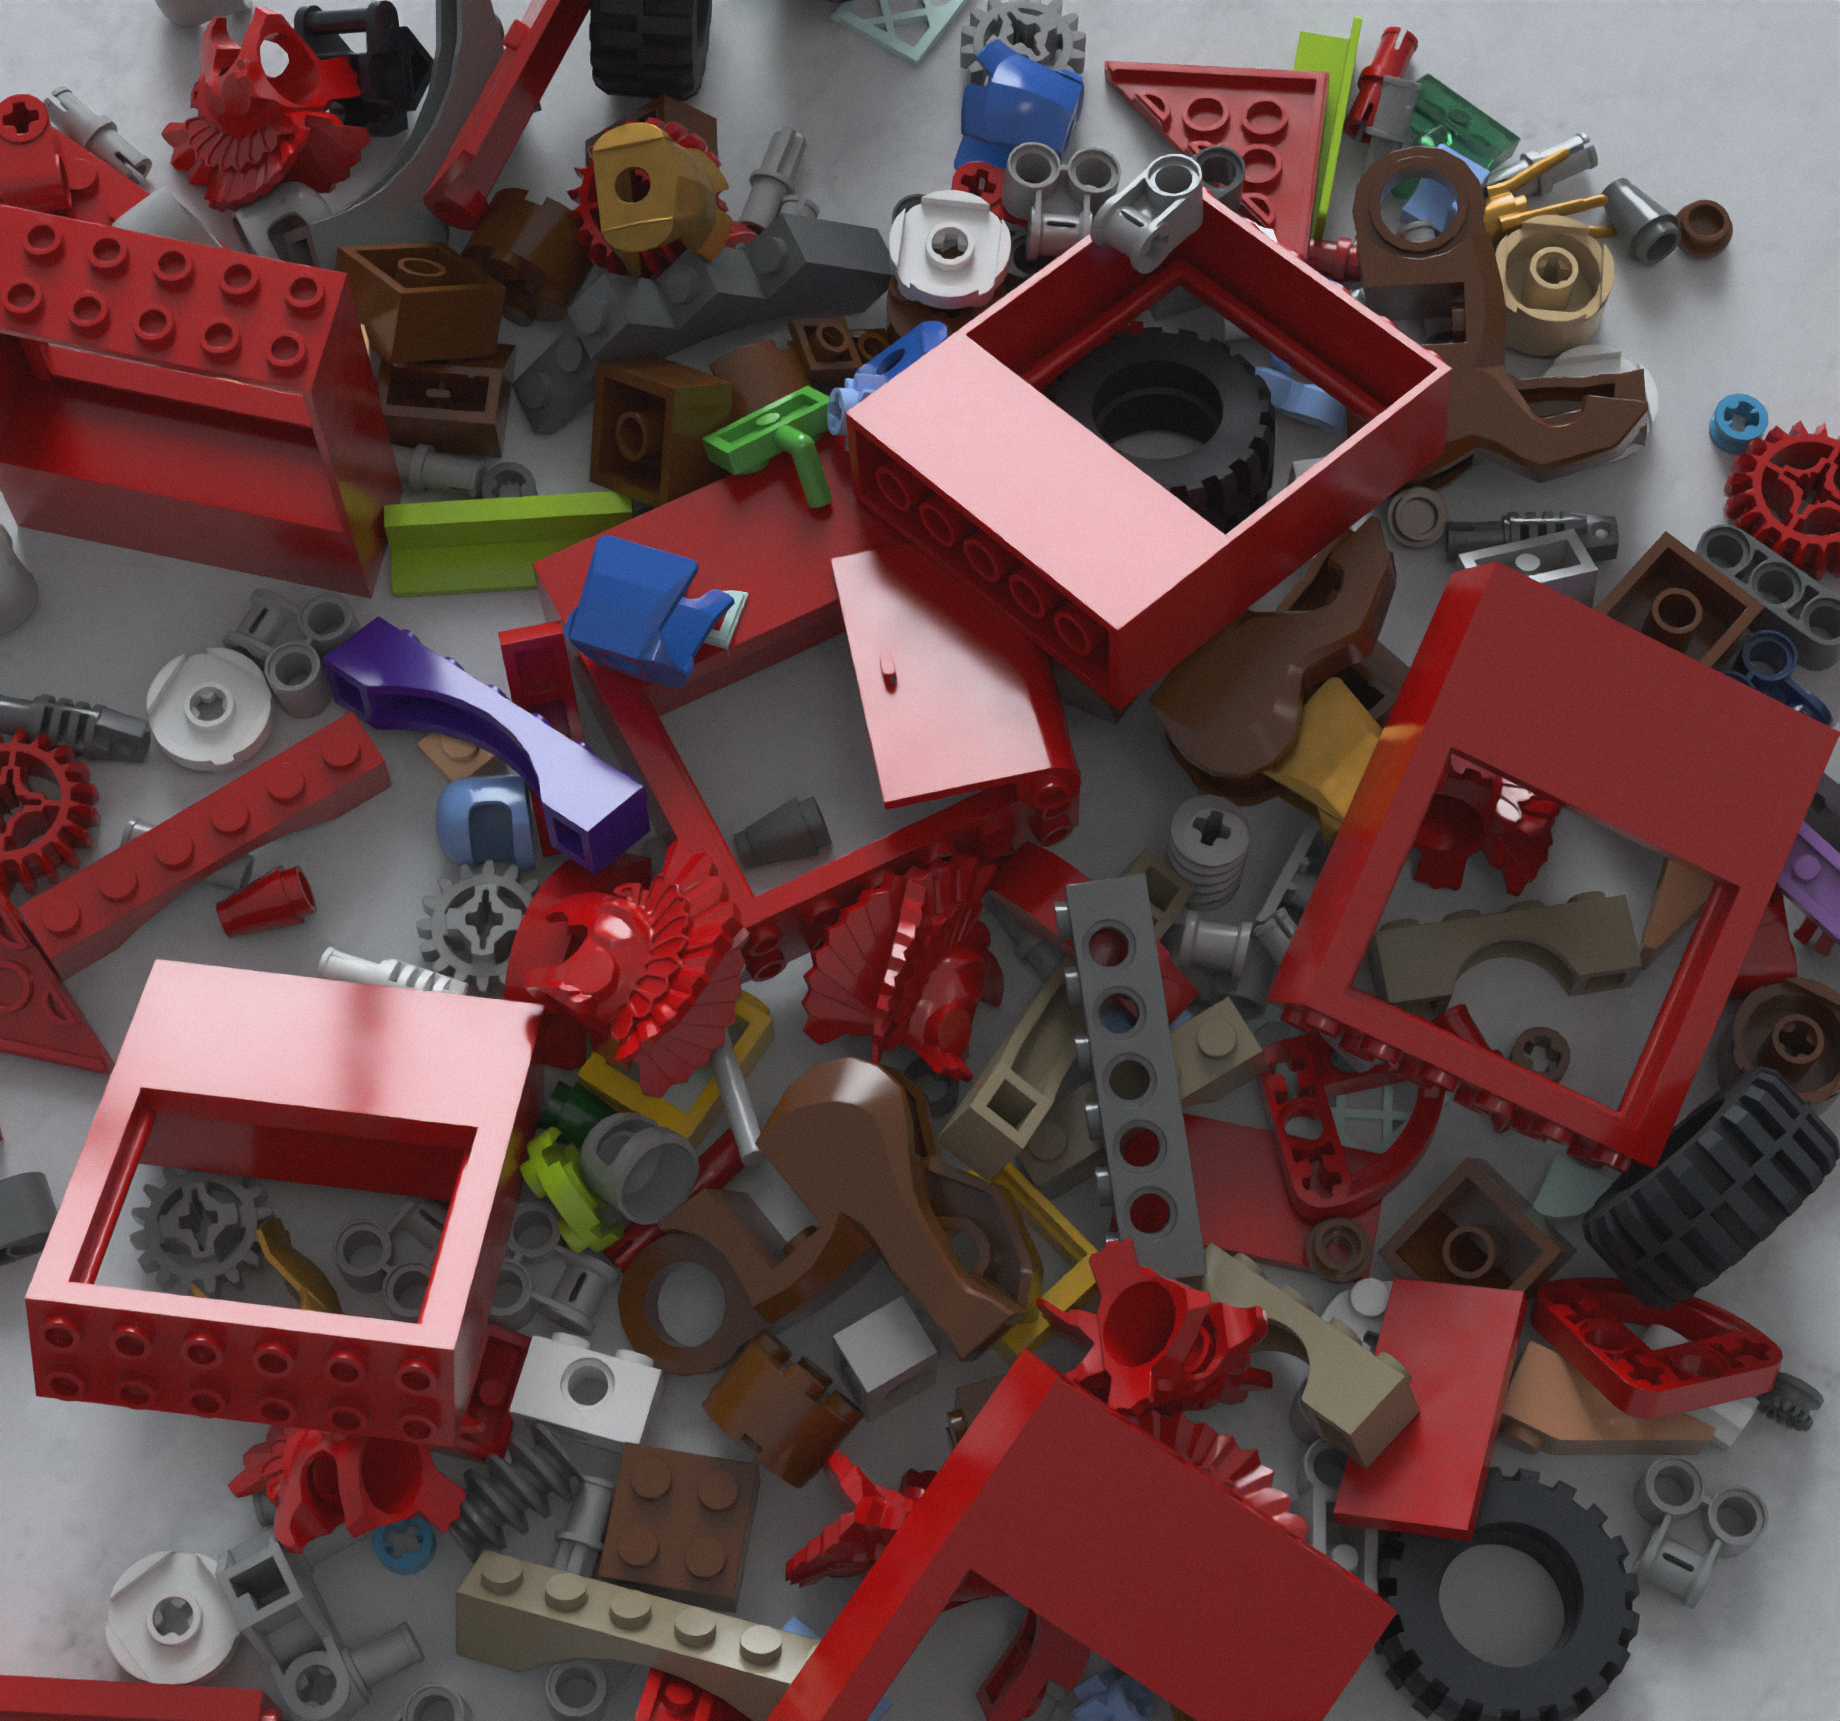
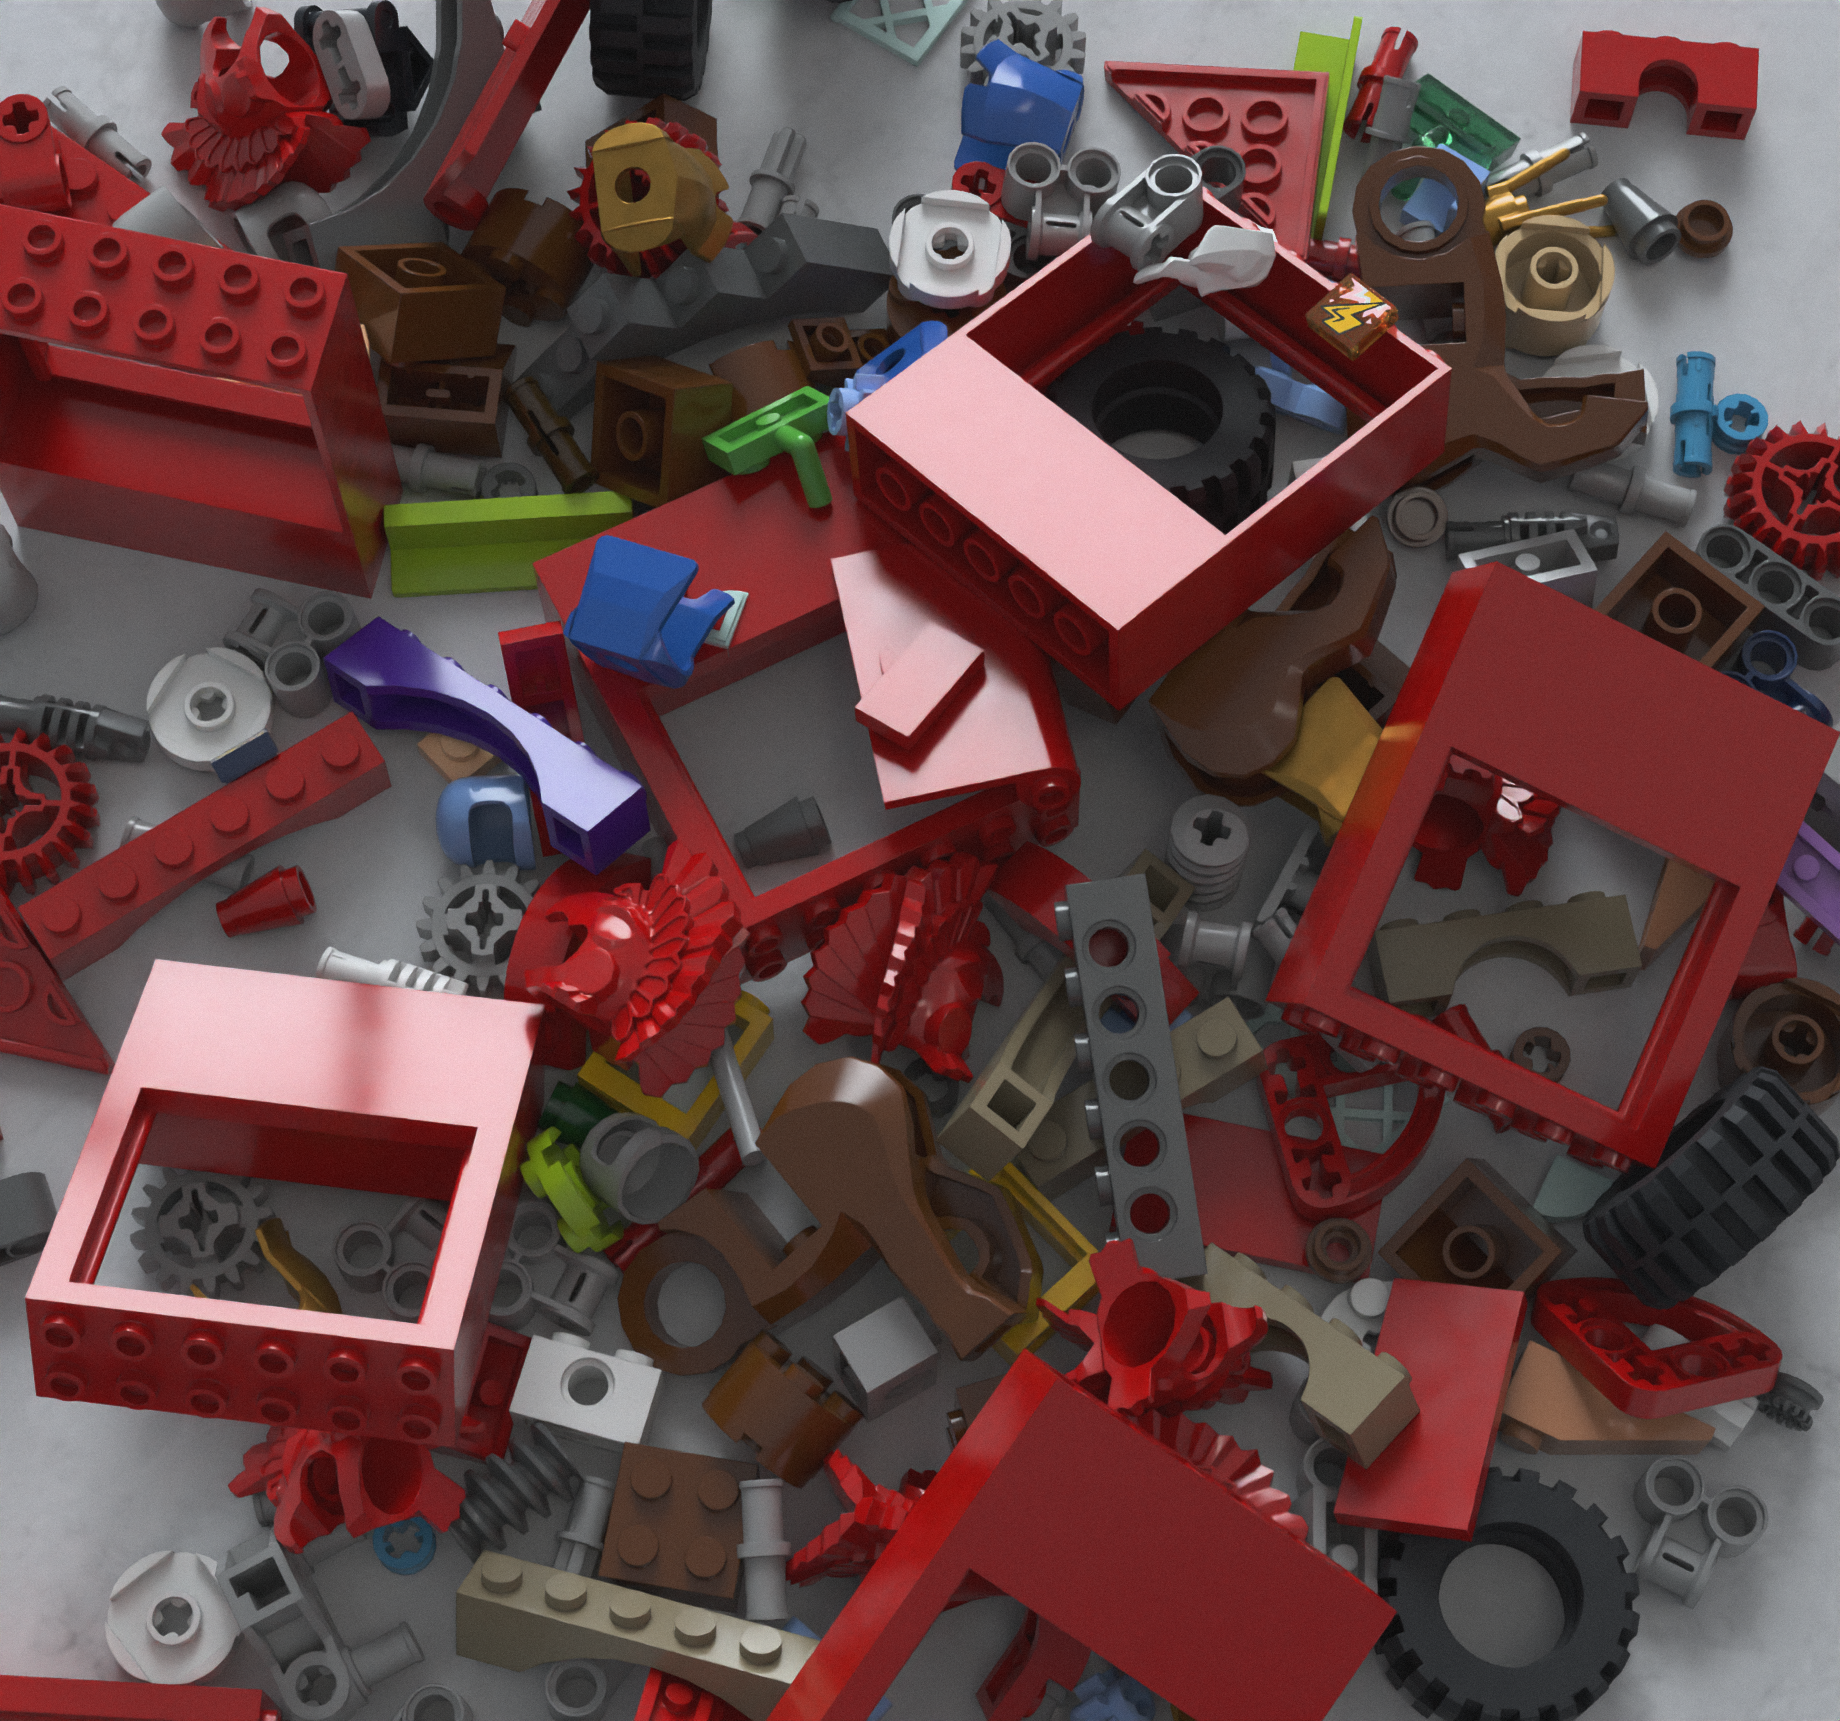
none -> dark blue tile [211,729,278,784]
none -> light grey beam [313,10,390,120]
none -> dark brown pin [502,376,599,494]
none -> light grey pin [737,1479,792,1622]
none -> tile [854,621,985,751]
none -> white piece [1133,225,1276,297]
none -> clear orange tile [1305,273,1399,362]
none -> light grey pin [1567,462,1697,528]
none -> red arch [1570,30,1759,140]
none -> dark azure pin [1670,351,1719,478]

